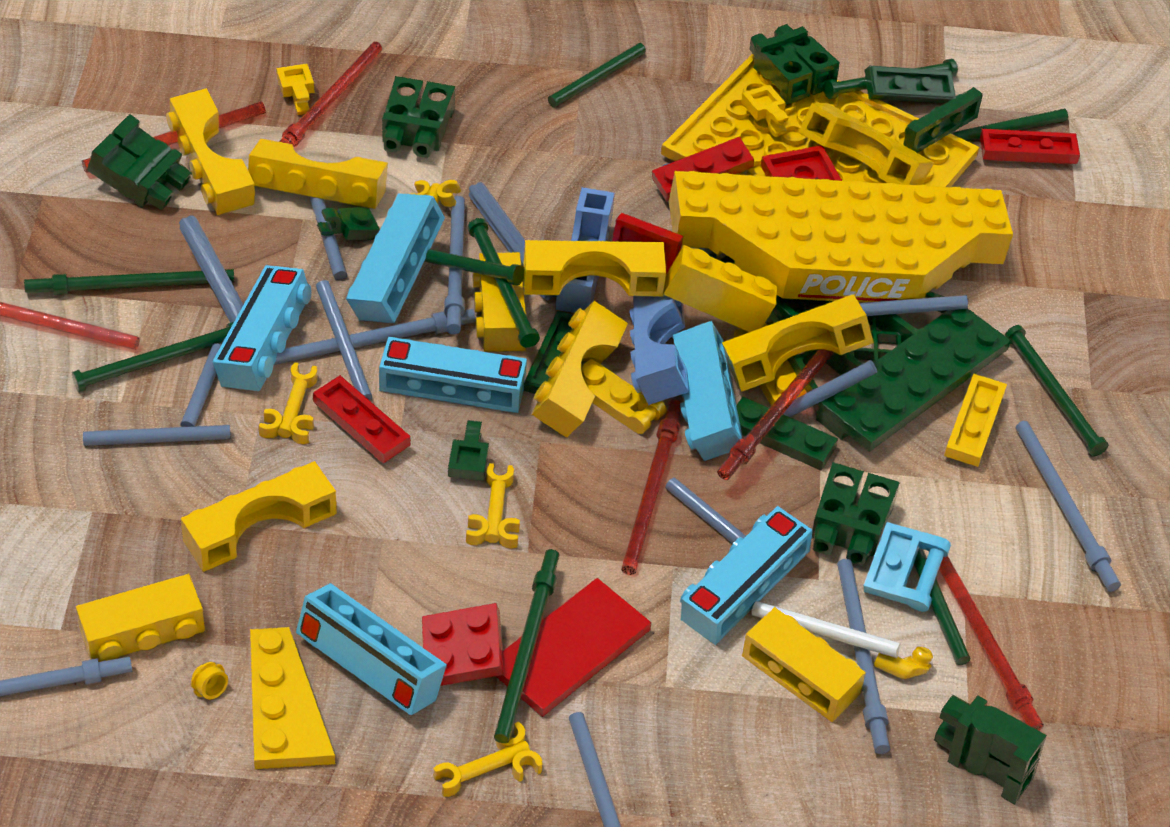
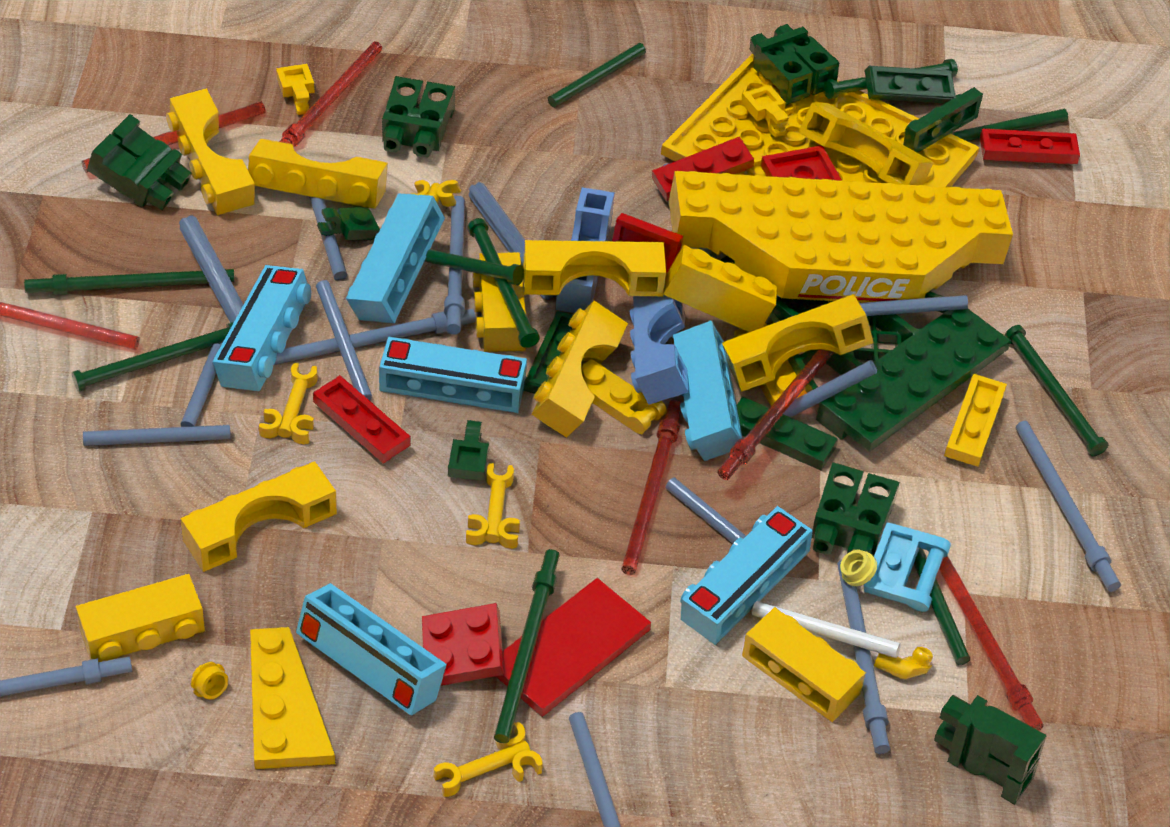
none -> light yellow plate [840,550,877,586]

